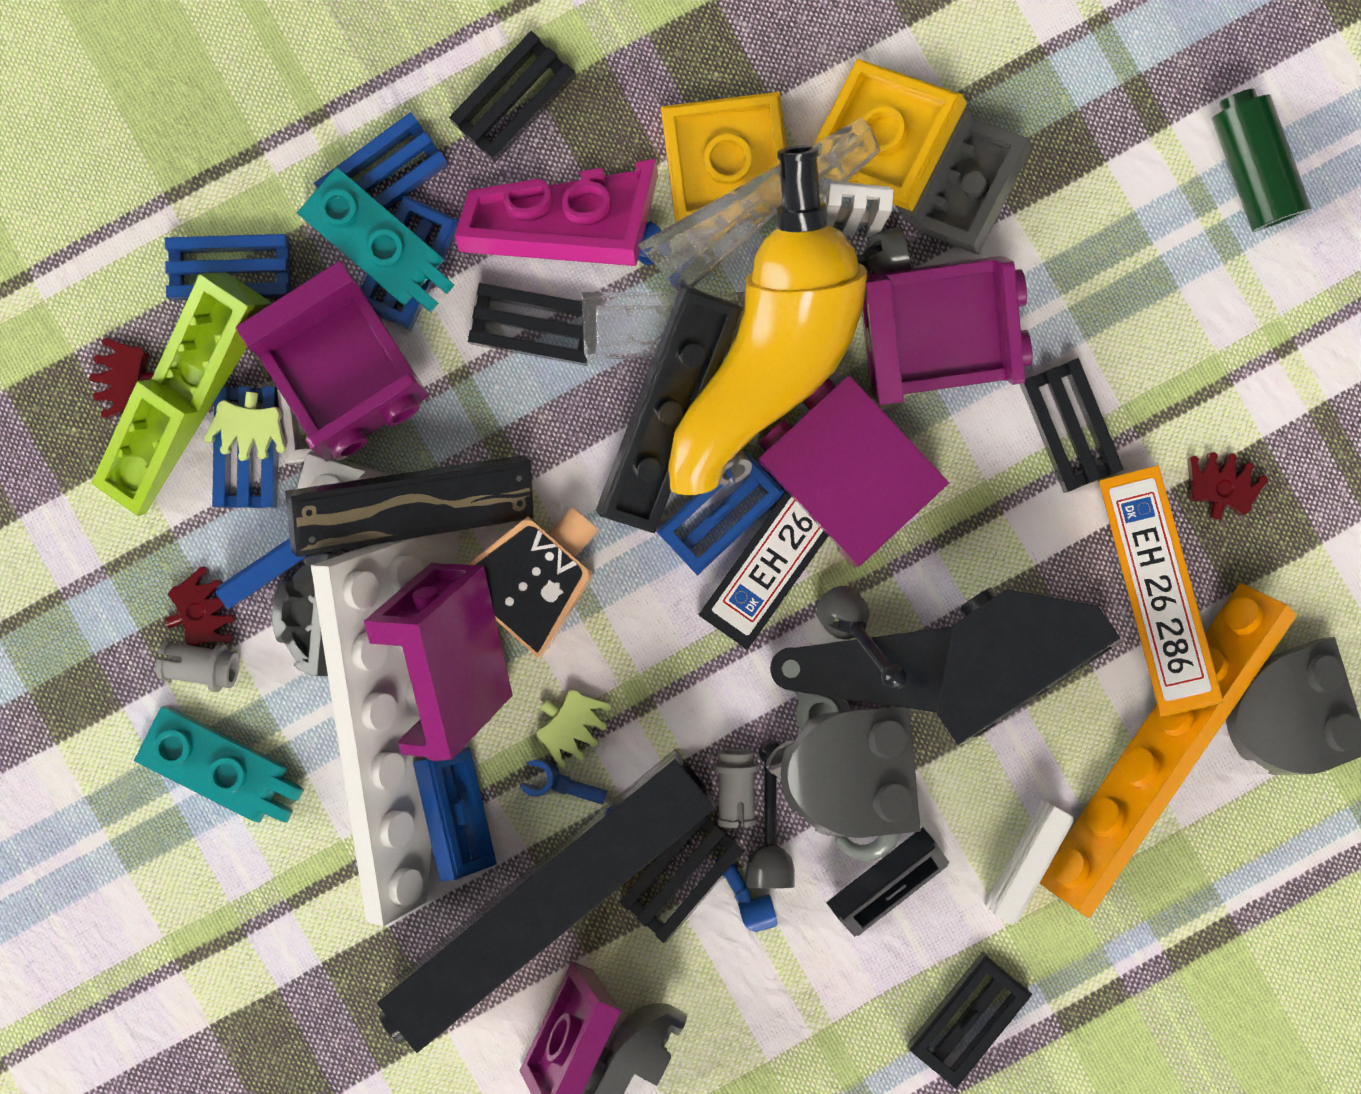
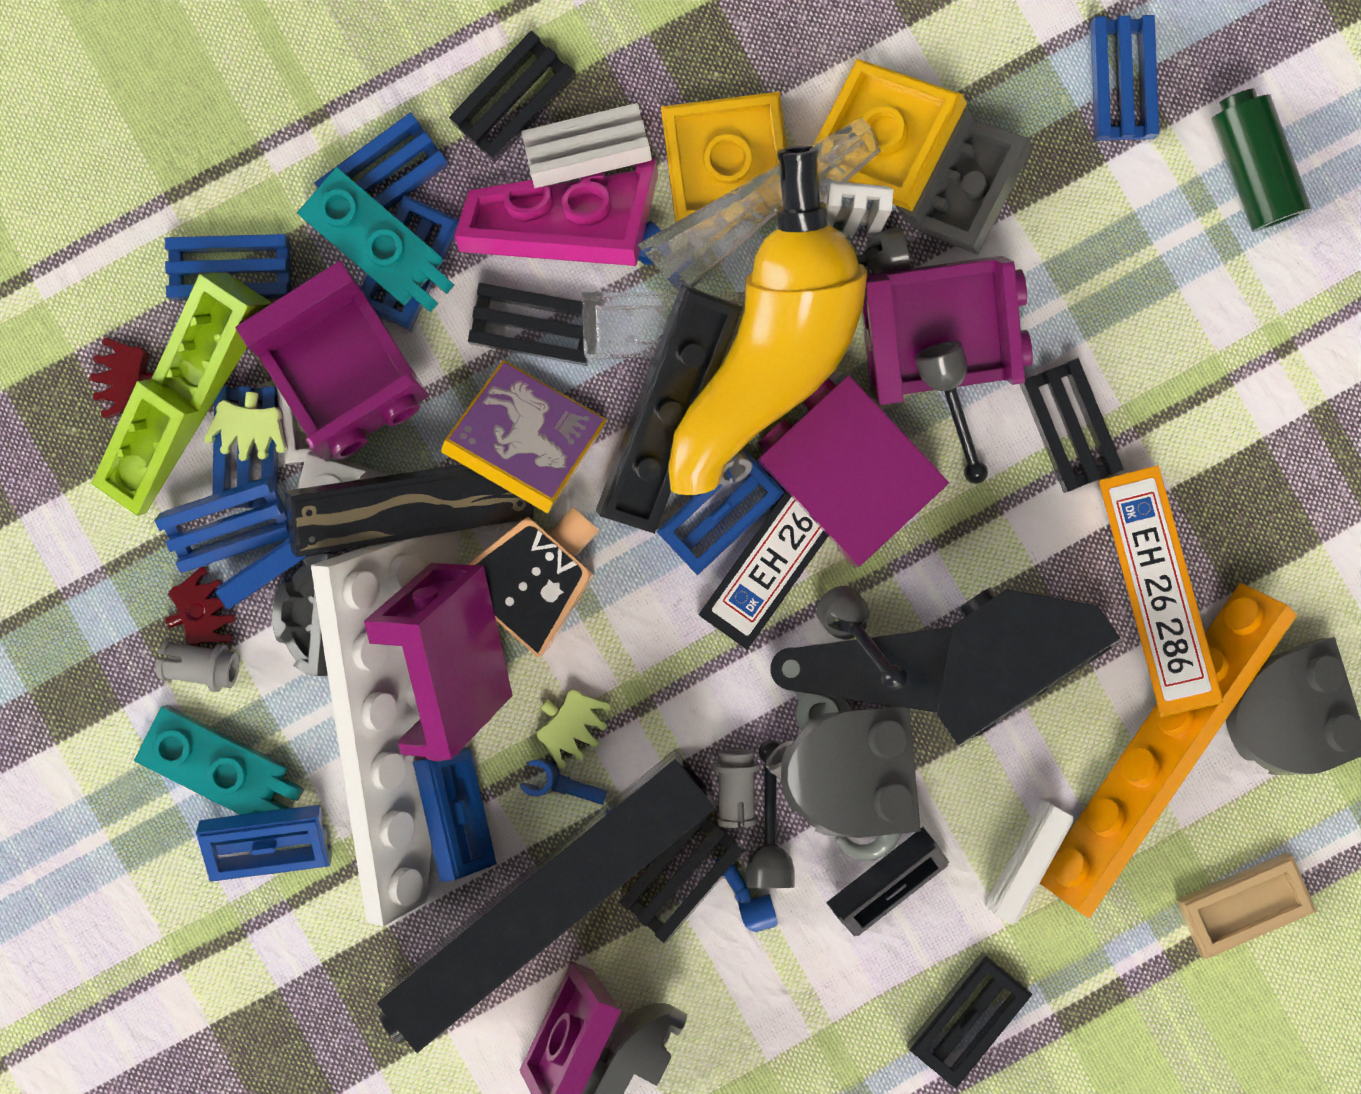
dark red piece [1187,452,1268,521] -> none
none -> blue tile [154,476,290,573]
none -> blue tile [196,805,332,882]
none -> tile [441,360,607,513]
none -> white tile [521,103,652,188]
none -> hinge [914,341,988,484]
none -> blue tile [1090,15,1159,141]
none -> tan tile [1176,853,1317,959]

